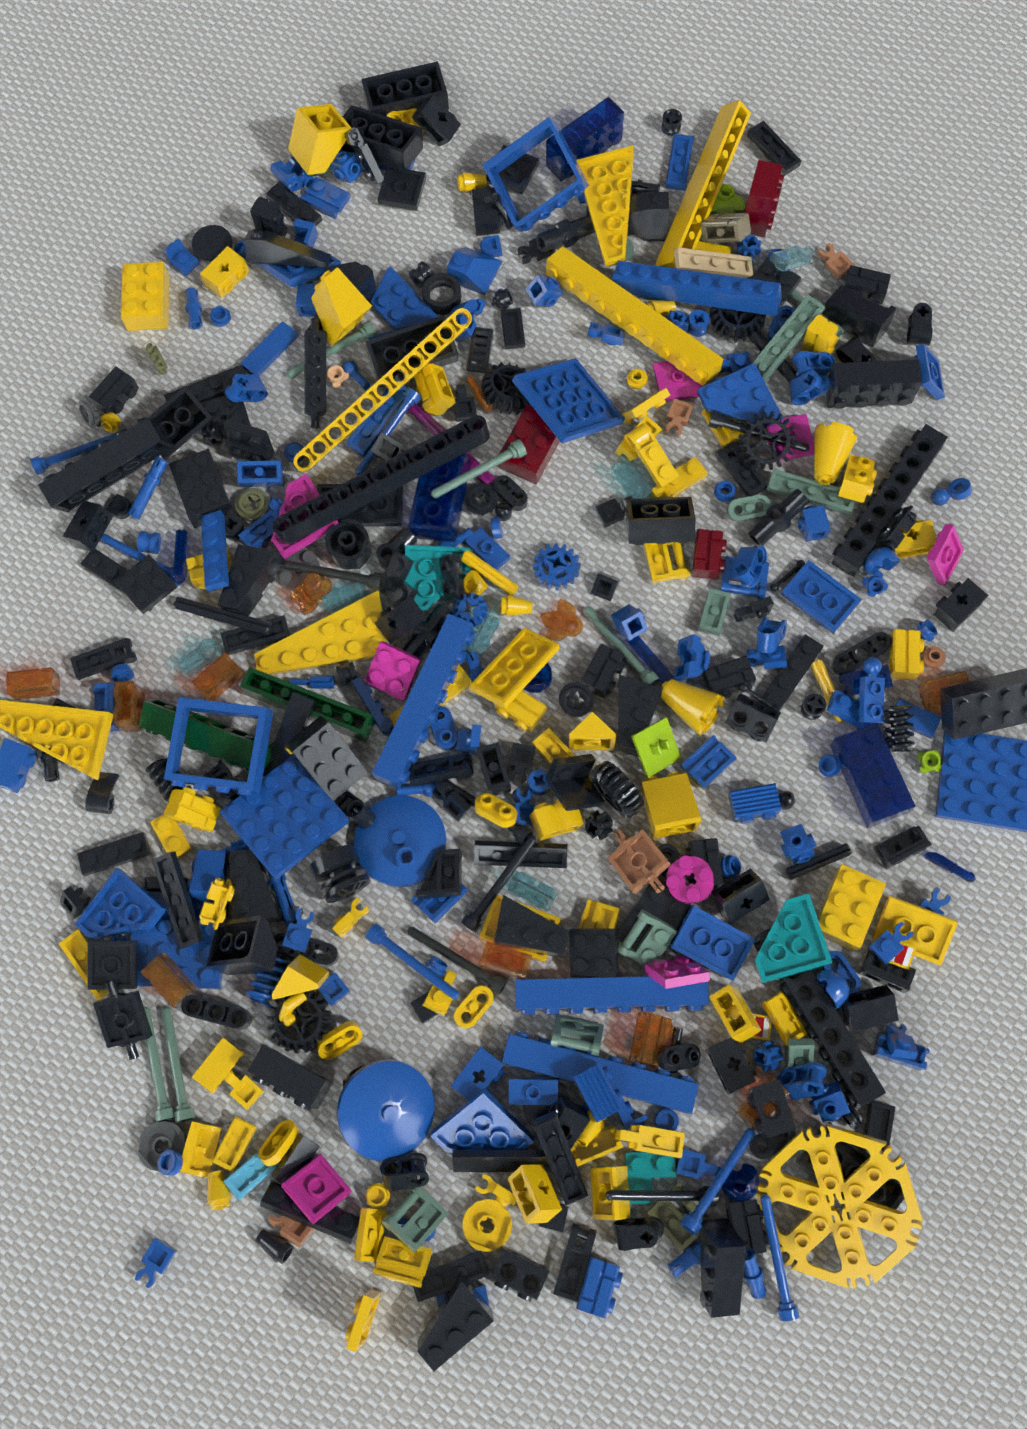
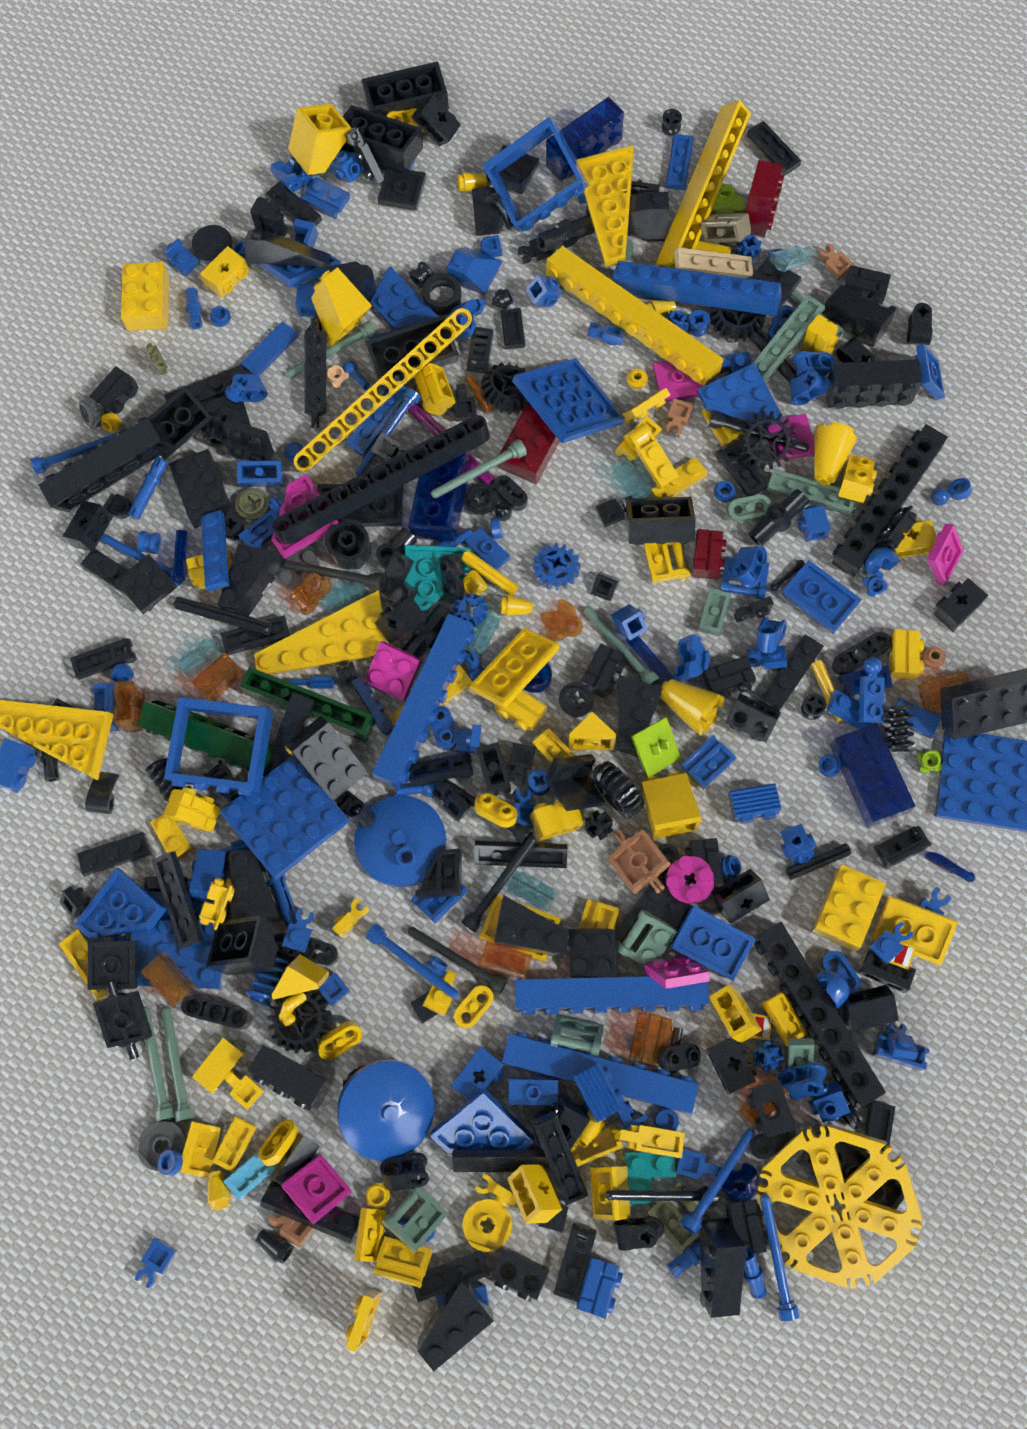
clear orange brick [6,667,60,700] -> none
black wheel [309,845,371,903] -> none
teal plate [754,893,832,983] -> none
black hinge [778,791,795,810] -> none
blue plate [916,620,937,641] -> none

